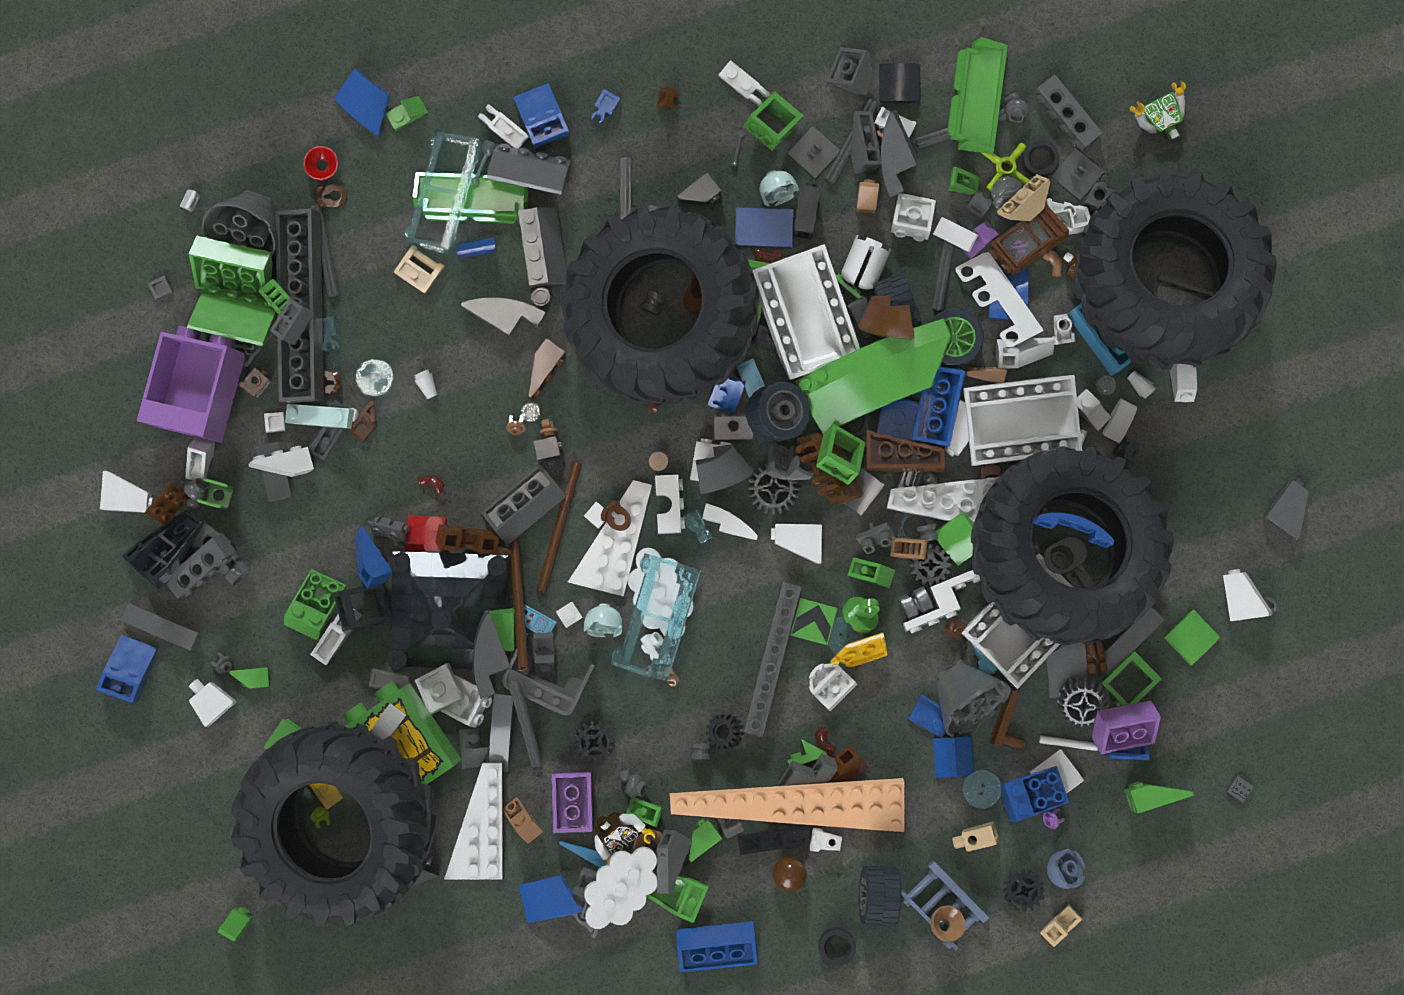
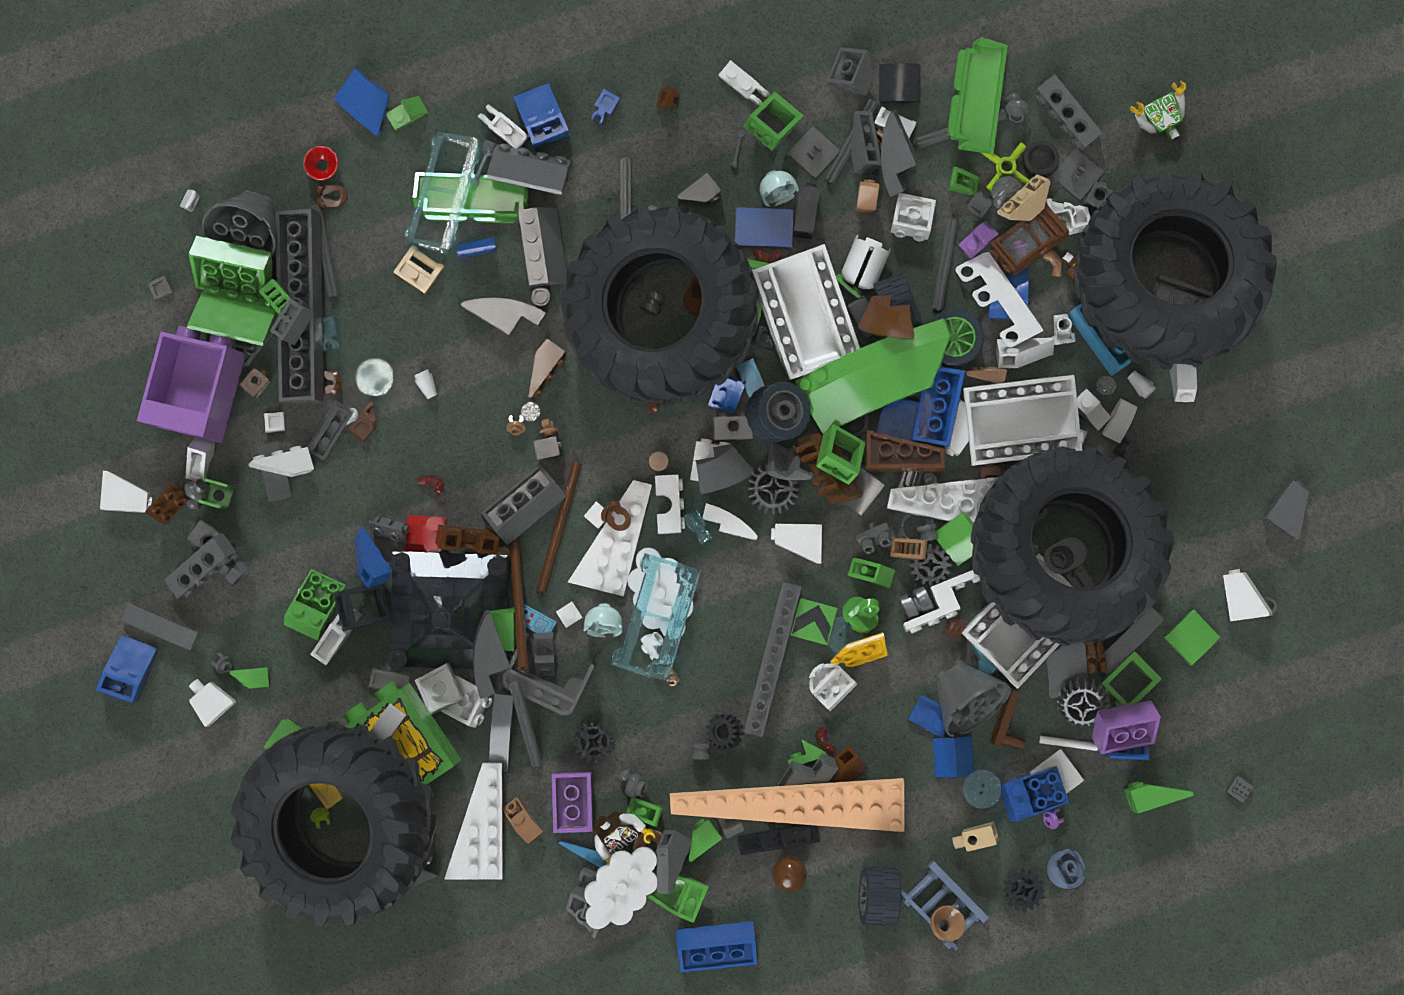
black wedge [122,510,204,589] -> none
bright green slope [218,906,253,942] -> none
light aqua plate [285,404,354,429] -> none
dark grey slope [459,728,489,769] -> none
blue slope [519,875,583,923] -> none
white plate [810,827,842,852] -> none
black tyre [818,928,856,966] -> none
white slope [933,217,978,252] -> none
blue slope [1032,513,1114,548] -> none
tan slope [1040,904,1082,947] -> none

